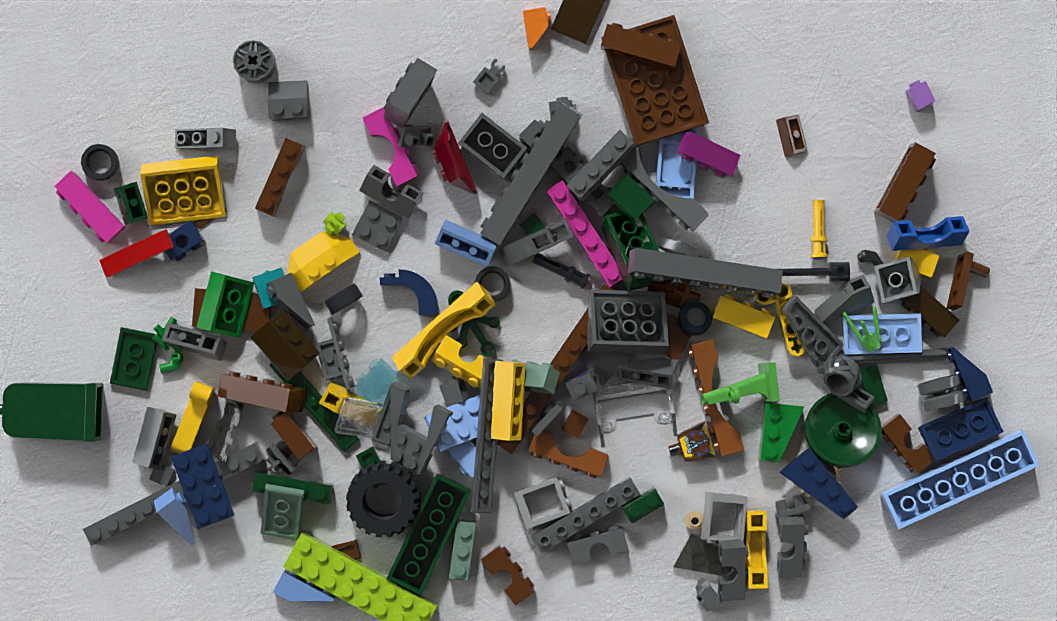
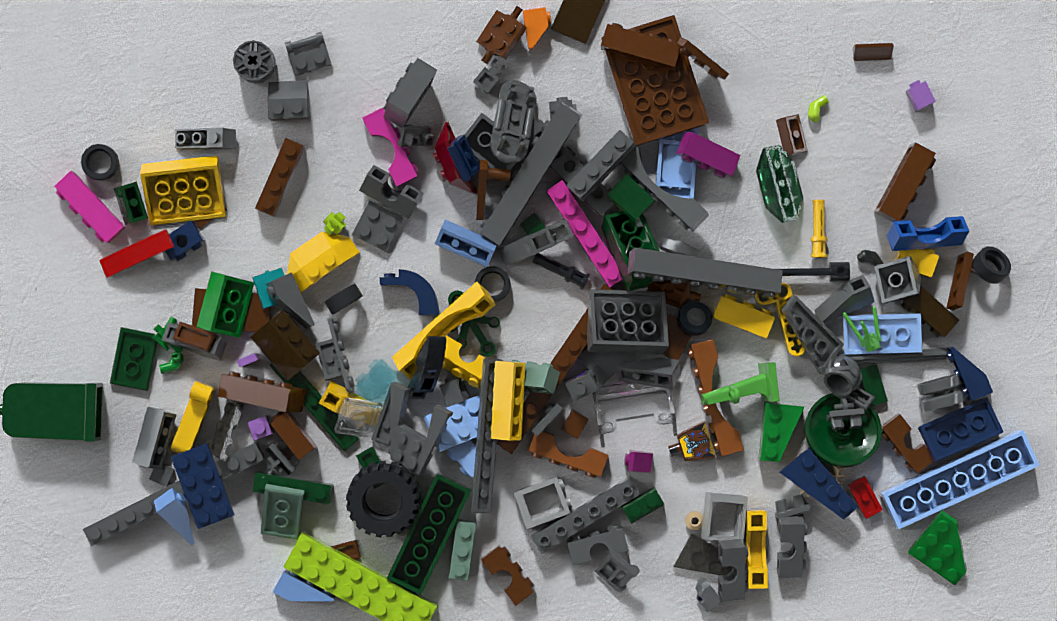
none -> reddish brown tile [173,322,216,353]
none -> medium lavender tile [237,353,261,367]
none -> medium lavender brick [247,415,274,440]
none -> dark grey plate [285,31,332,76]
none -> black slope [407,336,447,399]
none -> dark blue plate [447,134,480,182]
none -> reddish brown plate [476,6,527,65]
none -> reddish brown piece [476,160,511,220]
none -> dark grey piece [490,80,537,164]
none -> dark grey plate [595,549,640,592]
none -> magenta slope [624,450,653,473]
none -> reddish brown wing [676,37,729,80]
none -> clear green wedge [756,144,804,223]
none -> lime arm [808,95,829,122]
none -> dark grey hips [826,398,865,431]
none -> red plate [847,476,883,519]
none -> reddish brown slope [853,43,894,61]
none -> green plate [908,510,967,585]
none -> black tyre [973,246,1011,284]

